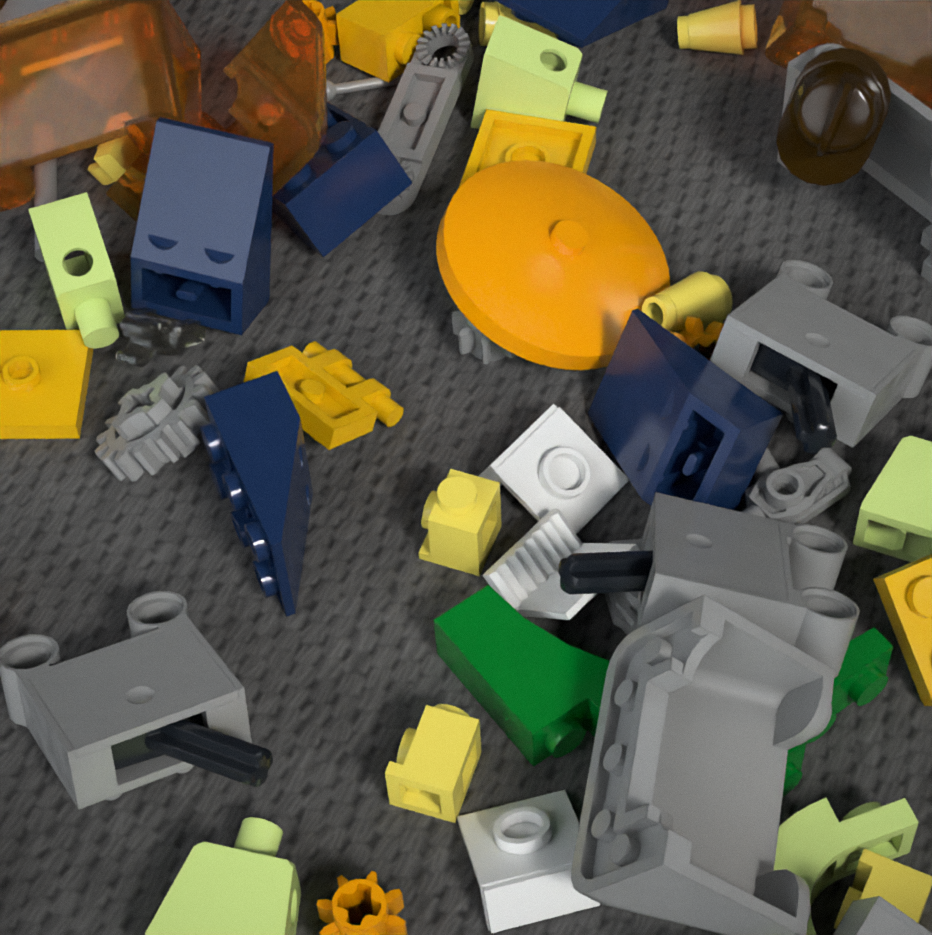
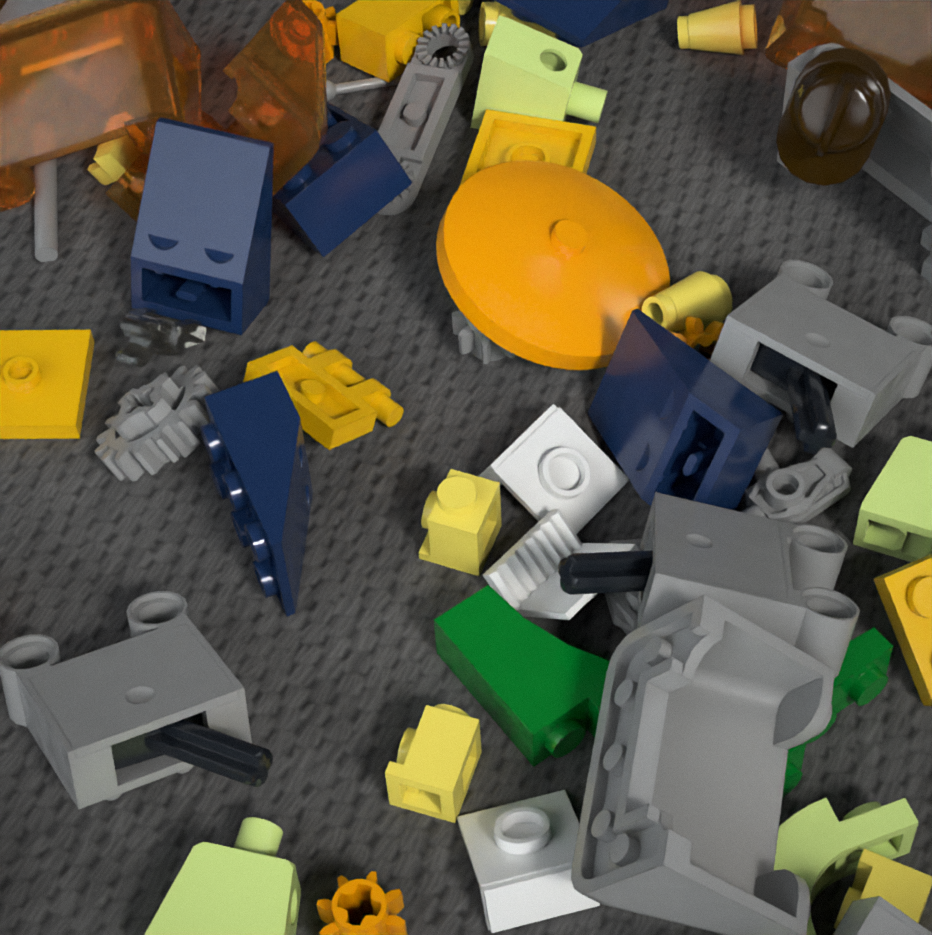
yellowish green torso [28,192,126,349] -> none

